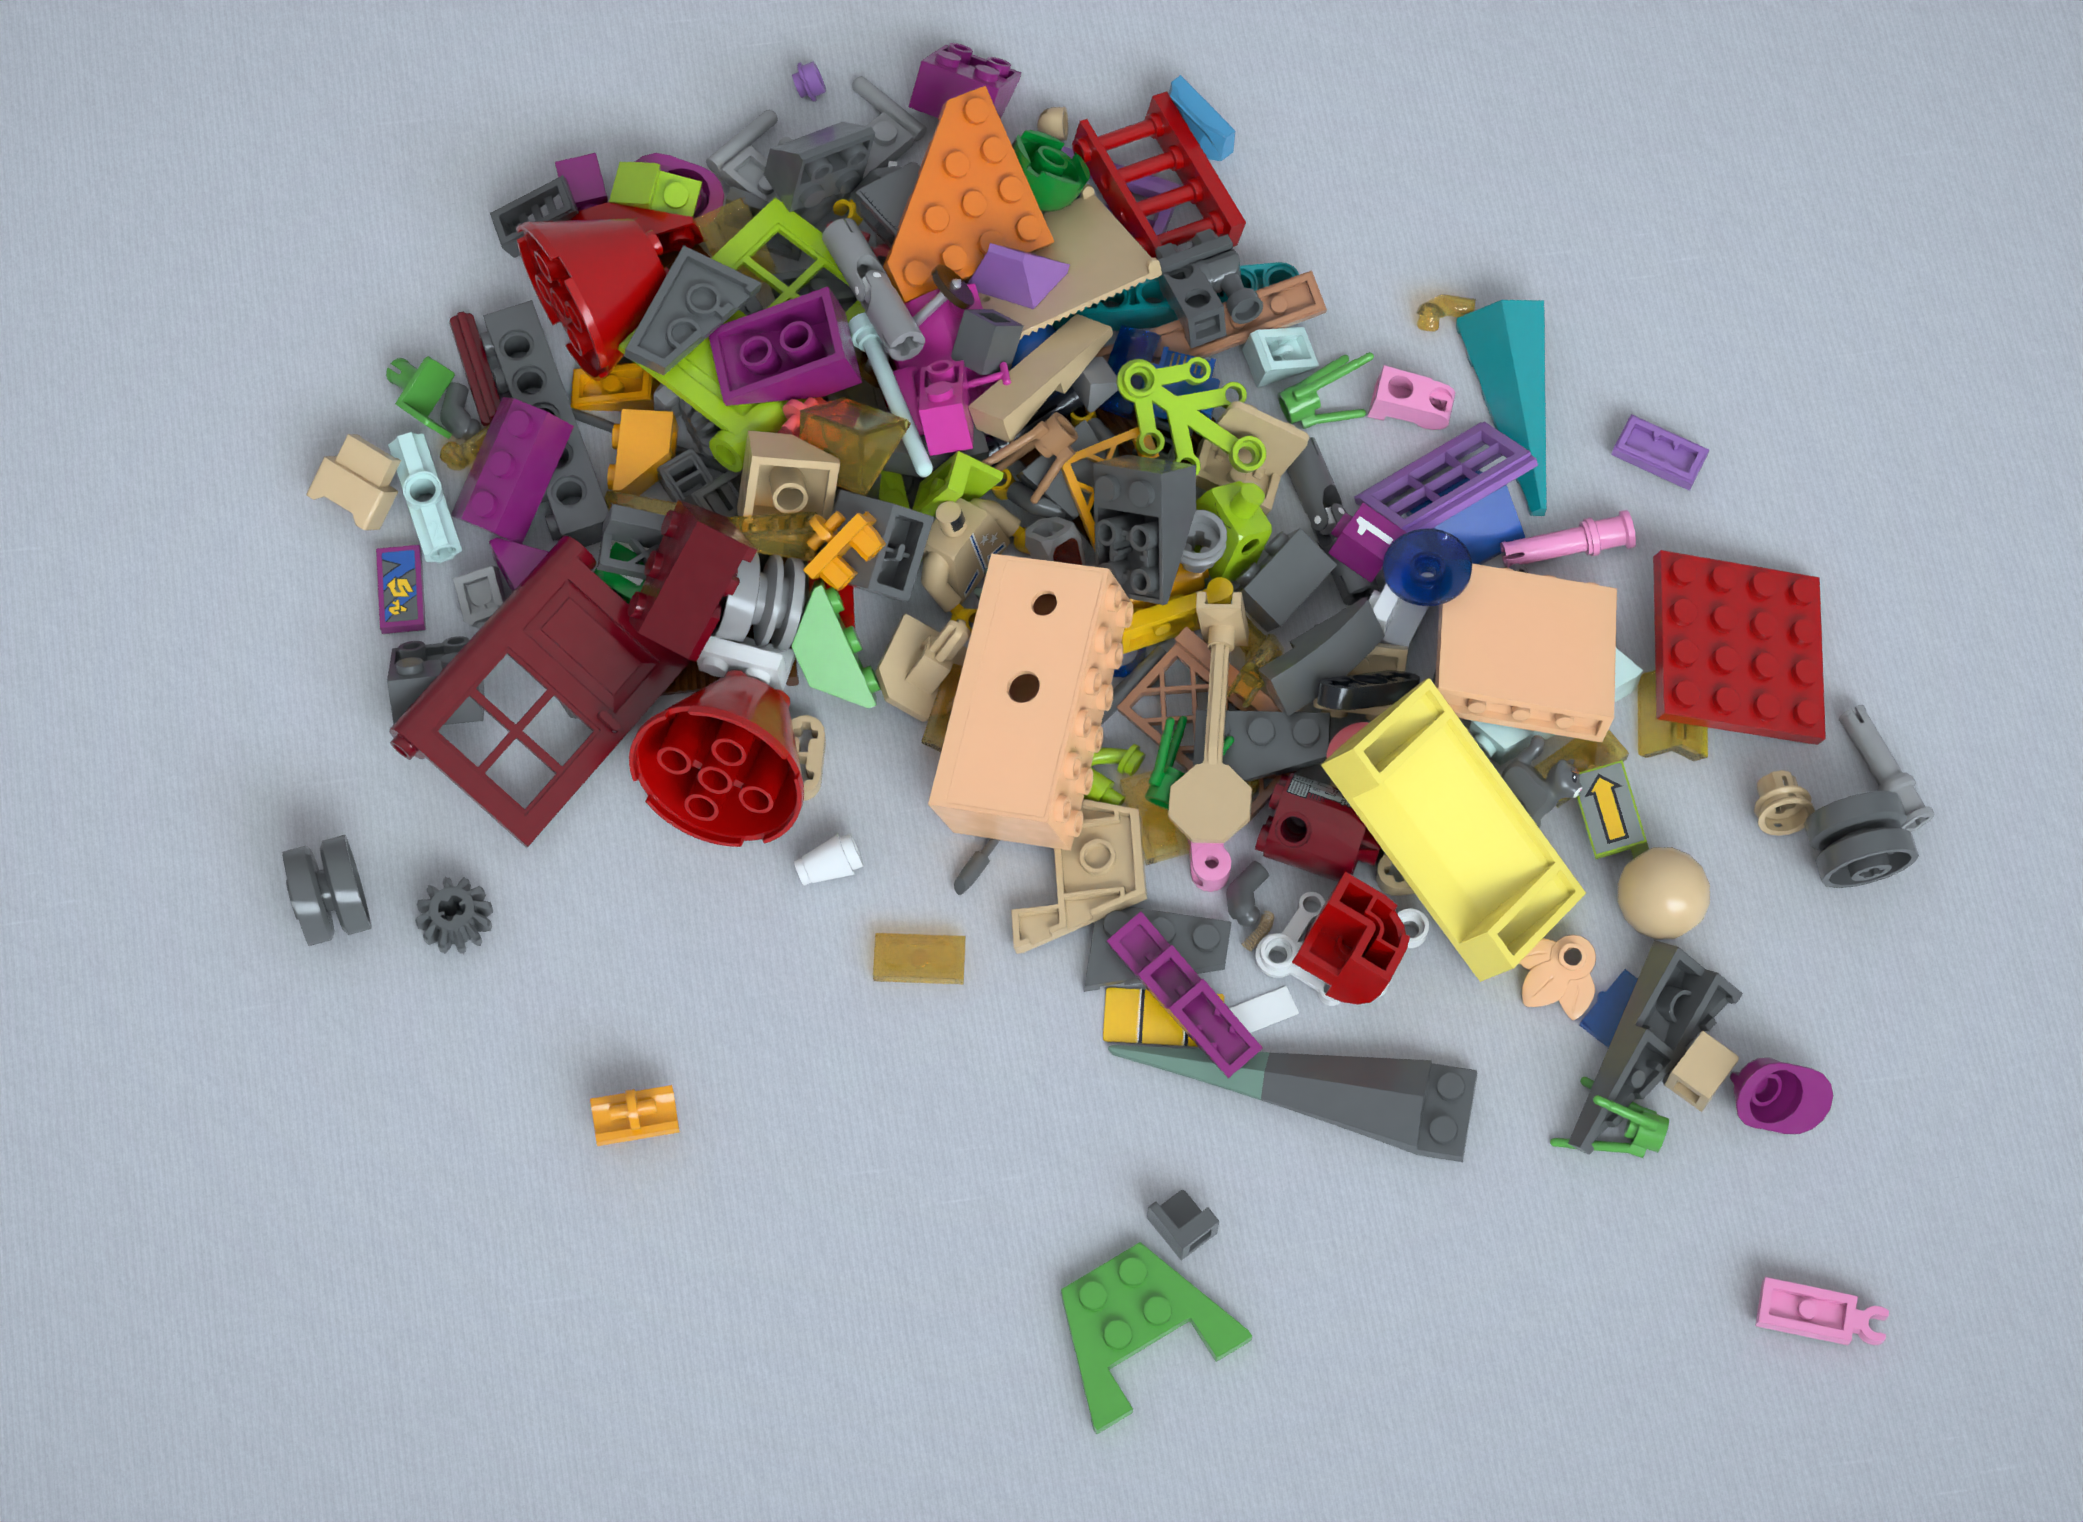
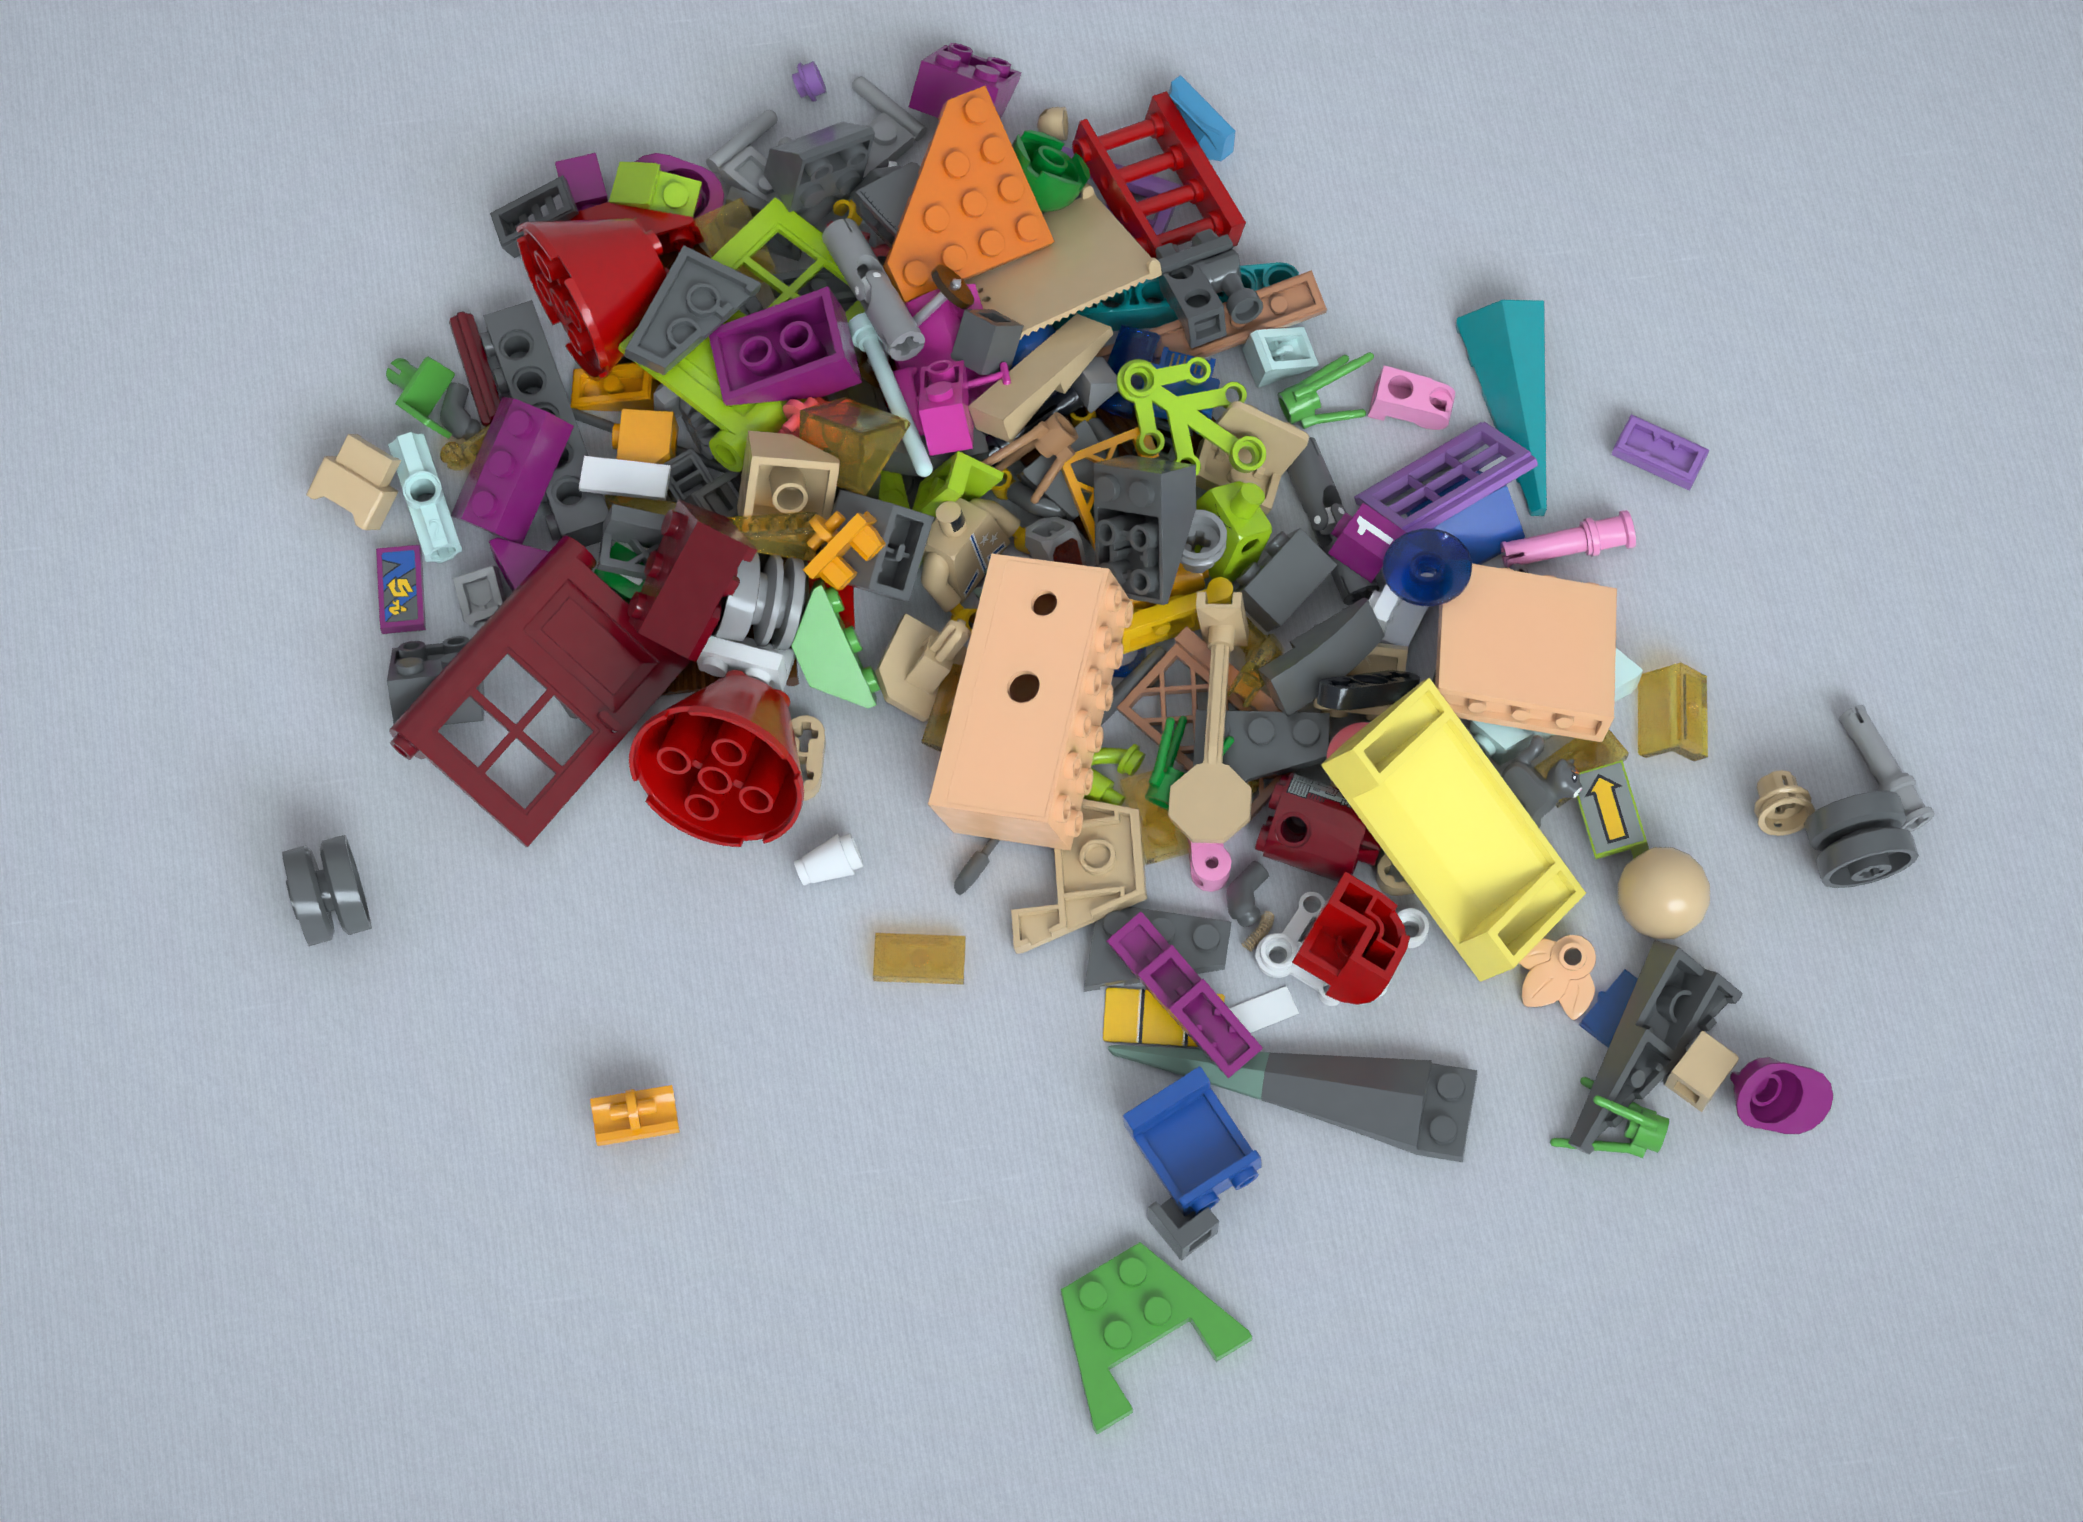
dark grey gear [415,876,493,955] -> none
medium lavender slope [967,243,1070,309] -> none
clear yellow arm [1416,294,1476,332] -> none
red plate [1653,550,1826,745] -> none
bright pink plate [1755,1277,1889,1345] -> none
none -> white piece [579,456,671,501]
none -> blue panel [1122,1066,1262,1217]

